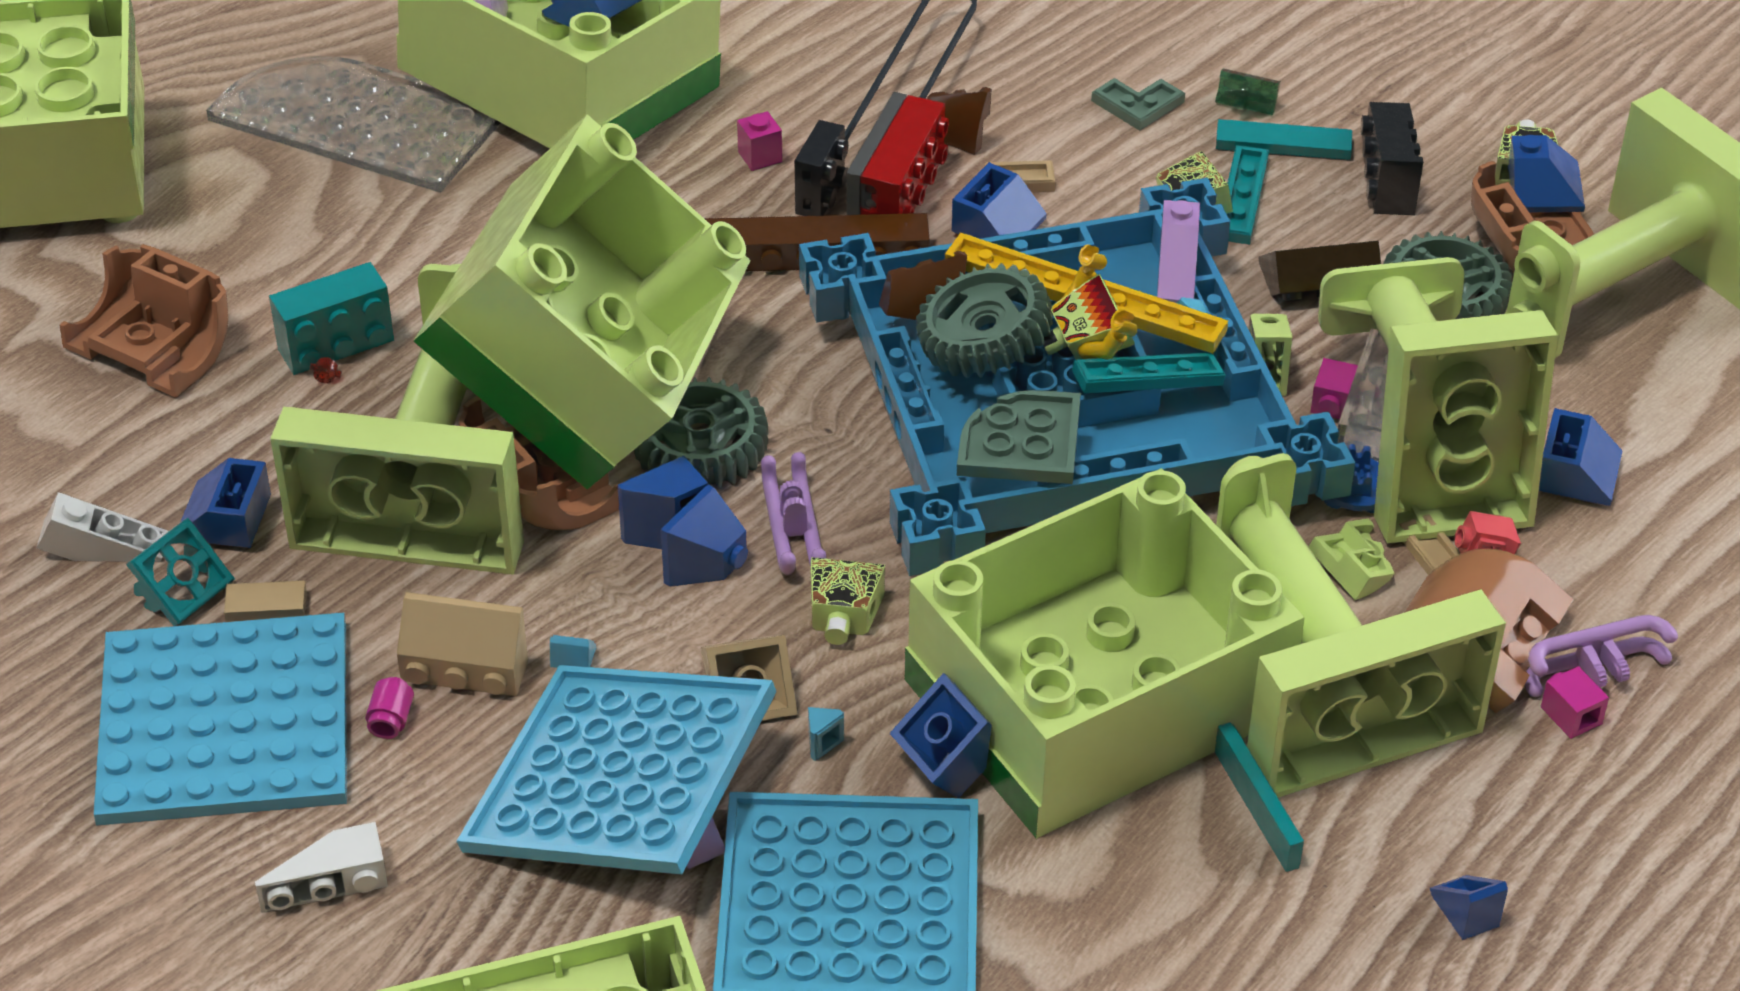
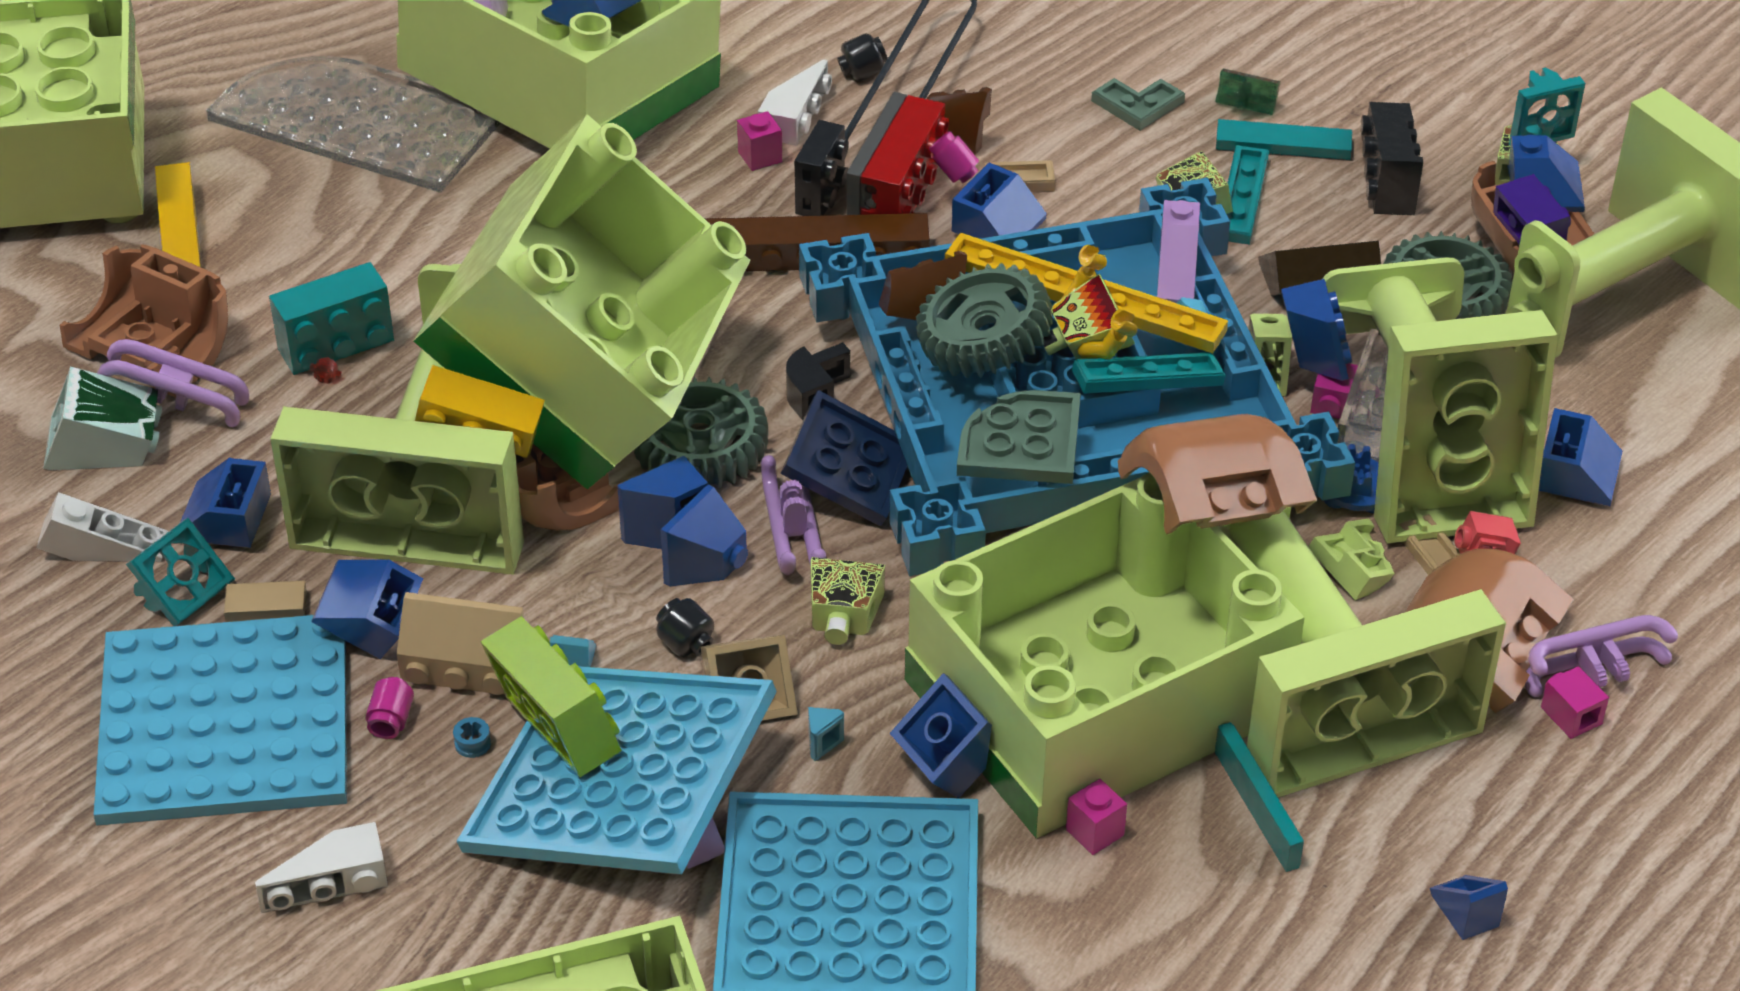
none -> light aqua slope [43,366,162,470]
none -> lavender piece [97,339,249,427]
none -> yellow slope [155,162,201,267]
none -> blue slope [311,560,423,659]
none -> yellow slope [415,365,545,458]
none -> dark azure bush [453,717,491,758]
none -> lime brick [480,616,622,778]
none -> black head [656,598,714,657]
none -> white slope [758,59,832,146]
none -> dark blue plate [780,390,907,526]
none -> black brick [786,342,850,420]
none -> black head [837,33,888,82]
none -> dark pink brick [929,131,979,184]
none -> dark pink brick [1066,778,1127,855]
none -> nougat piece [1118,414,1317,534]
none -> blue slope [1281,279,1353,381]
none -> dark purple brick [1493,174,1571,245]
none -> teal piece [1509,67,1586,145]

